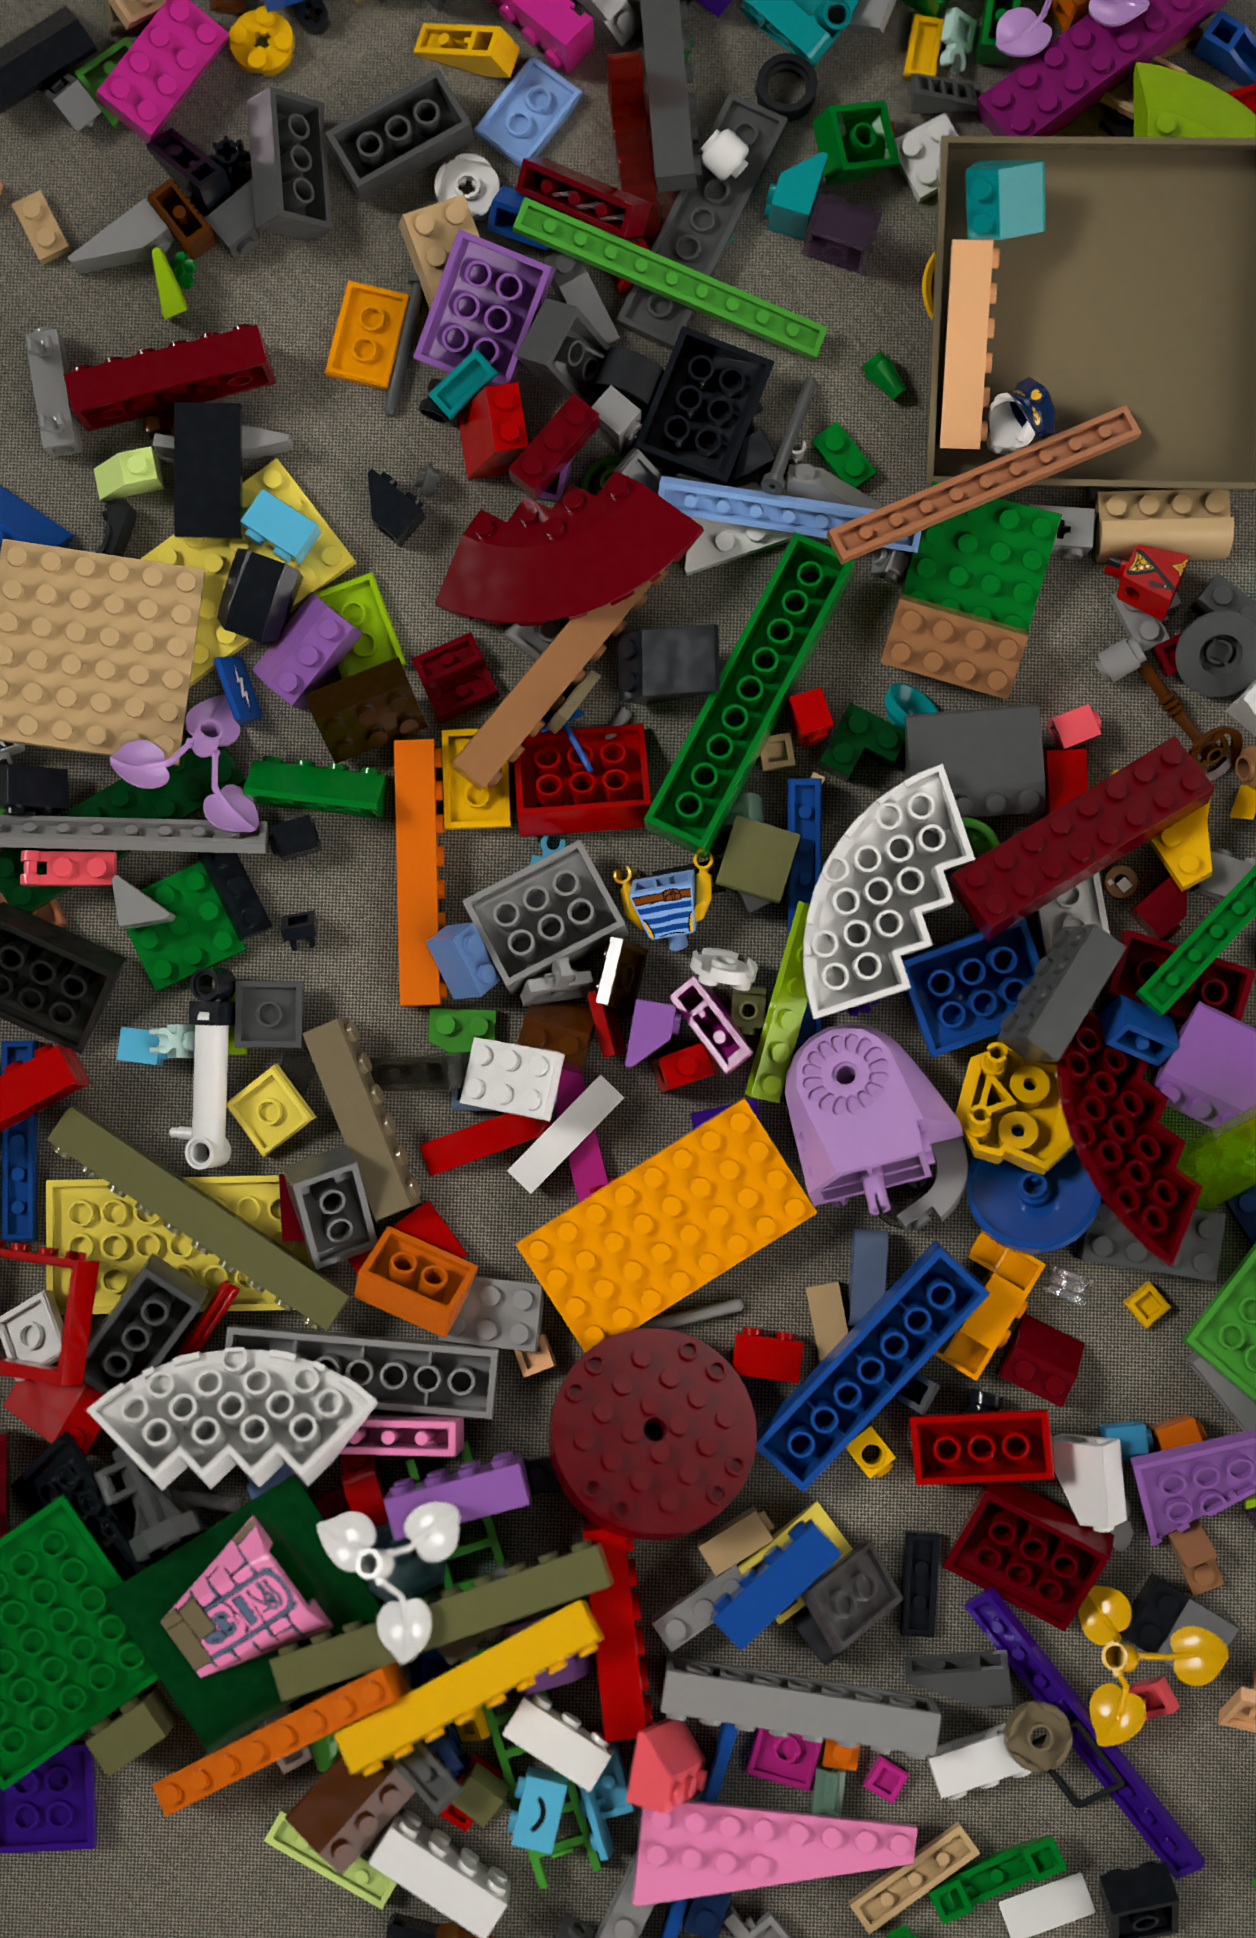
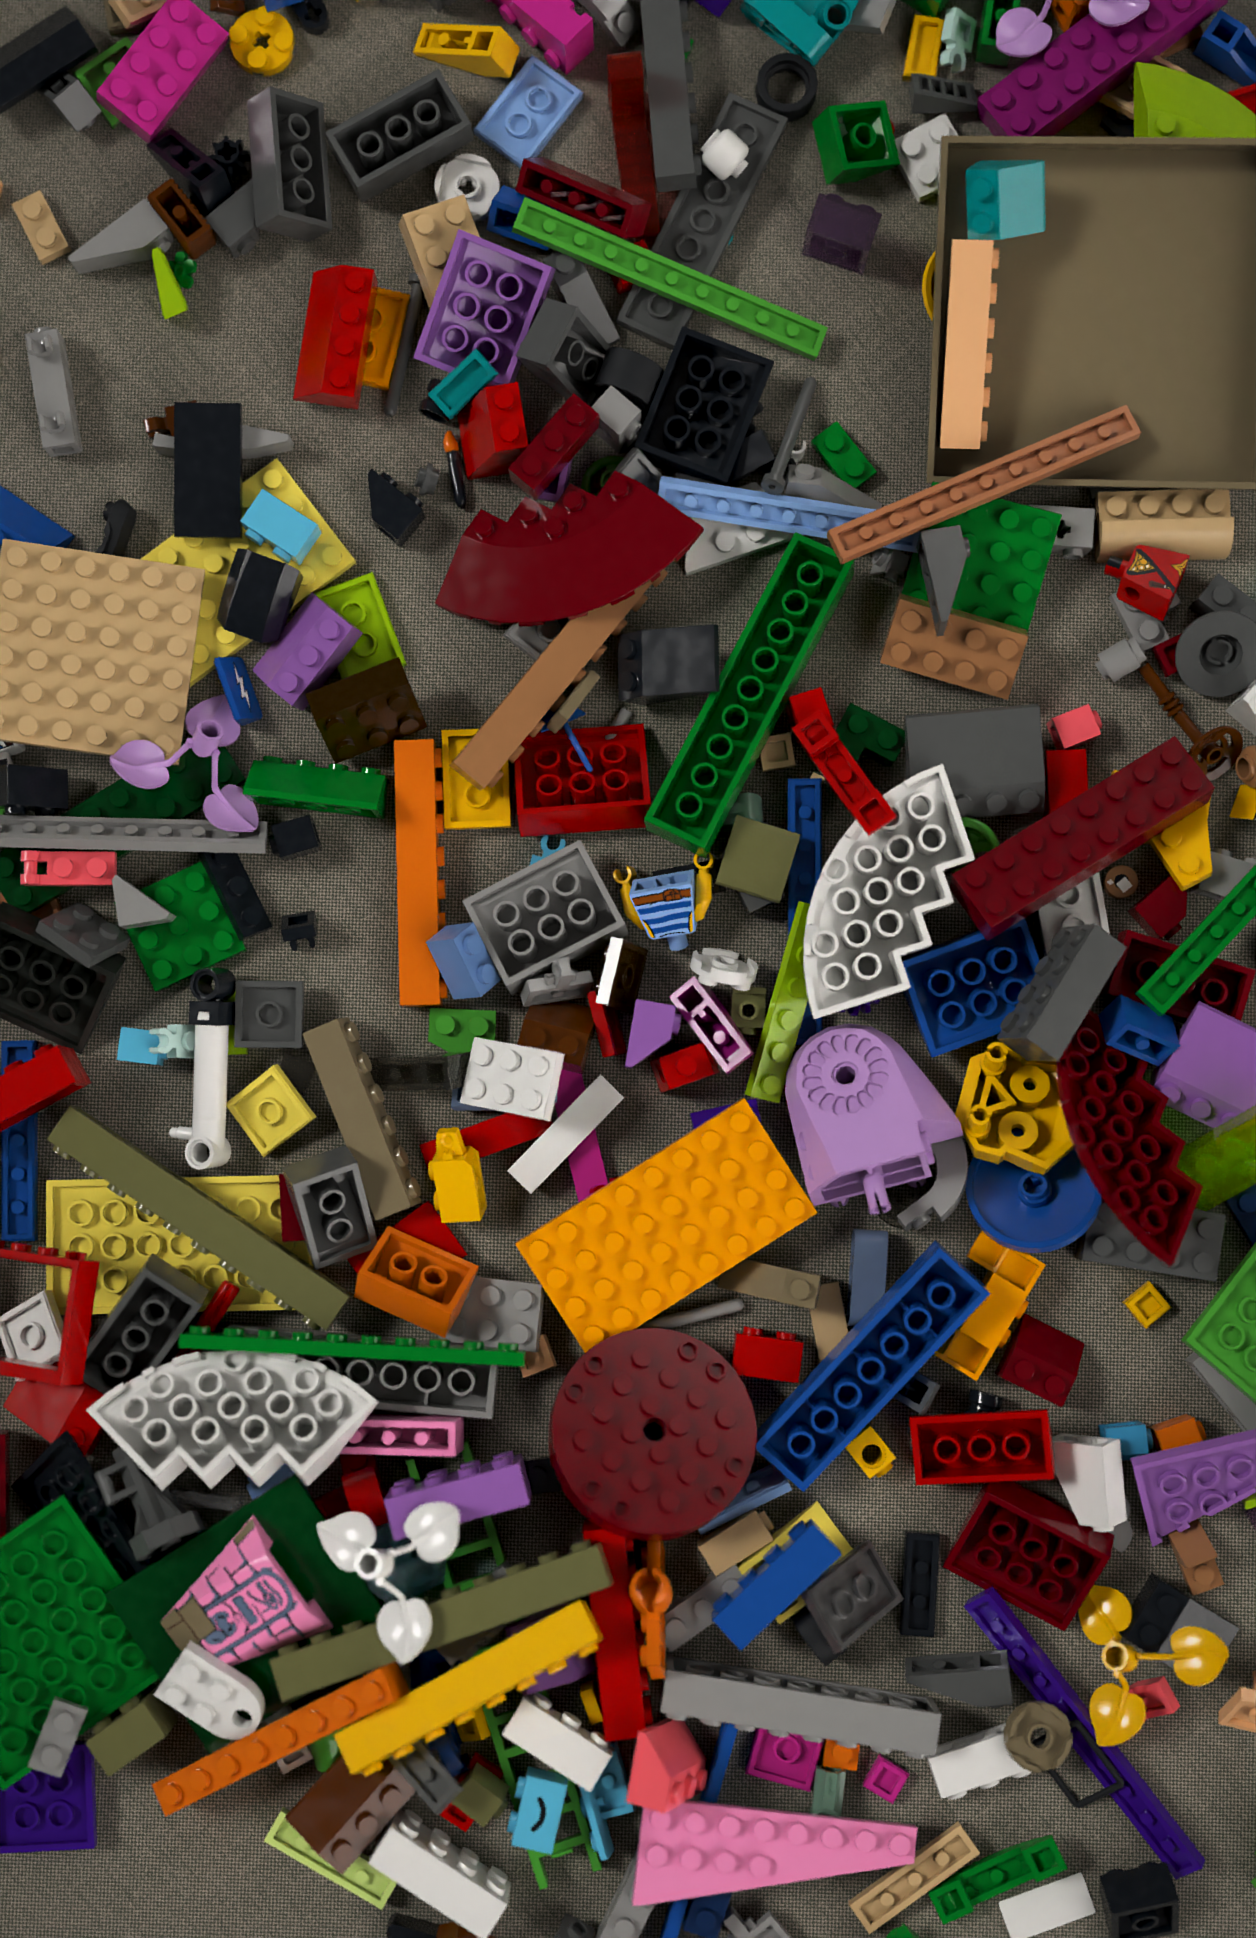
dark red brick [63,324,277,432] -> none
yellowish green slope [94,446,165,502] -> none
dark red slope [411,632,500,723] -> none
teal slope [764,152,828,241] -> none
green cone [860,350,907,401] -> none
teal piece [884,682,939,730] -> none
piece [986,377,1055,455] -> none
clear wheel [1042,1265,1095,1307] -> none
none -> light grey plate [28,1696,88,1778]
none -> dark grey plate [36,902,131,968]
none -> white plate [154,1640,265,1739]
none -> green plate [179,1325,526,1367]
none -> red slope [293,265,378,410]
none -> yellow hinge [428,1127,487,1223]
none -> black piece [443,430,466,509]
none -> yellow tile [580,1680,603,1725]
none -> orange plate [629,1540,673,1679]
none -> light blue tile [698,1464,792,1535]
none -> dark tan slope [718,1259,823,1310]
none -> red slope [791,709,897,837]
none -> dark grey slope [916,525,970,637]

